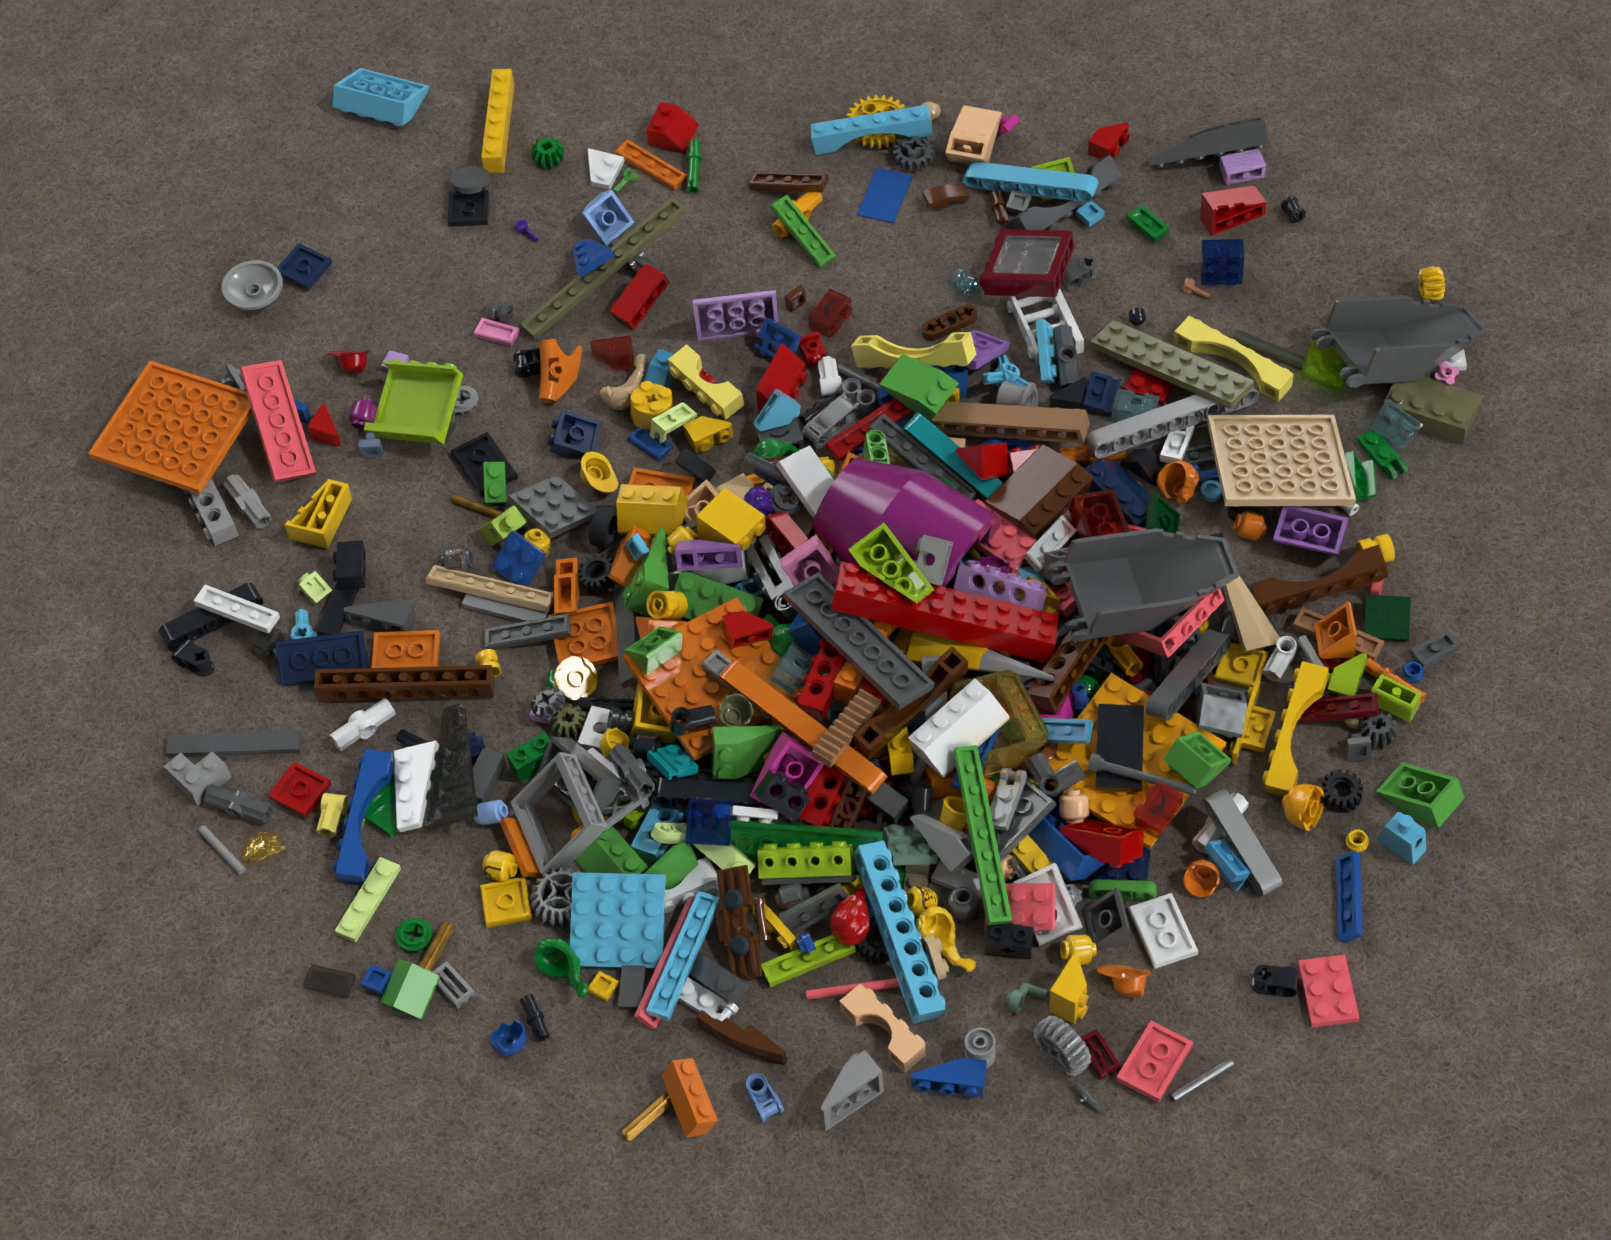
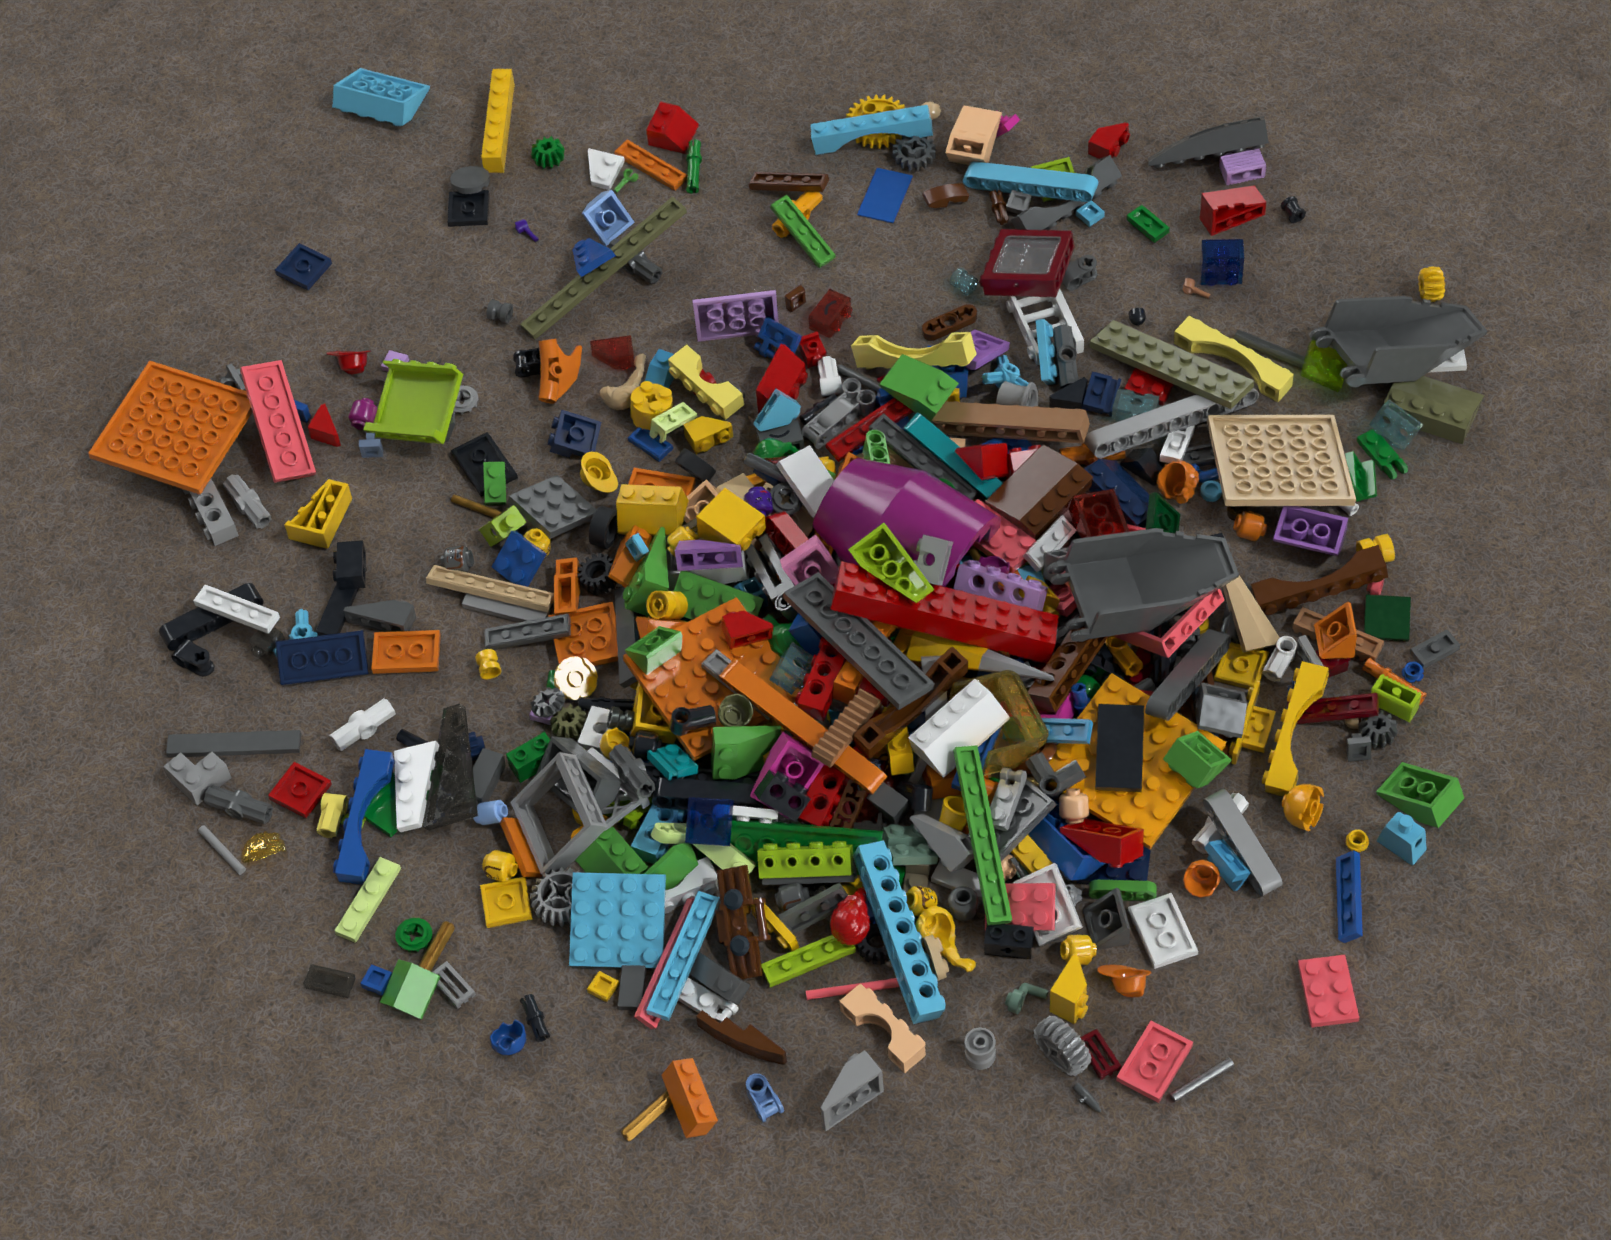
light grey dish [222,260,283,310] -> none
yellowish green bracket [297,571,332,605] -> none
reddish brown brick [314,665,495,702] -> none
bright pink tile [474,318,520,347] -> none
green hair [533,937,589,998] -> none
red brick [610,263,670,331] -> none
blue plate [797,933,816,955] -> none
blue slope [911,1058,987,1098] -> none
dark grey piece [1087,753,1197,795] -> none
clear red brick [1133,781,1183,839] -> none
black piece [1251,964,1298,997] -> none
black tyre [1321,769,1363,813] -> none
lime slope [1326,653,1368,696] -> none
bright pink plate [1435,363,1459,385] -> none

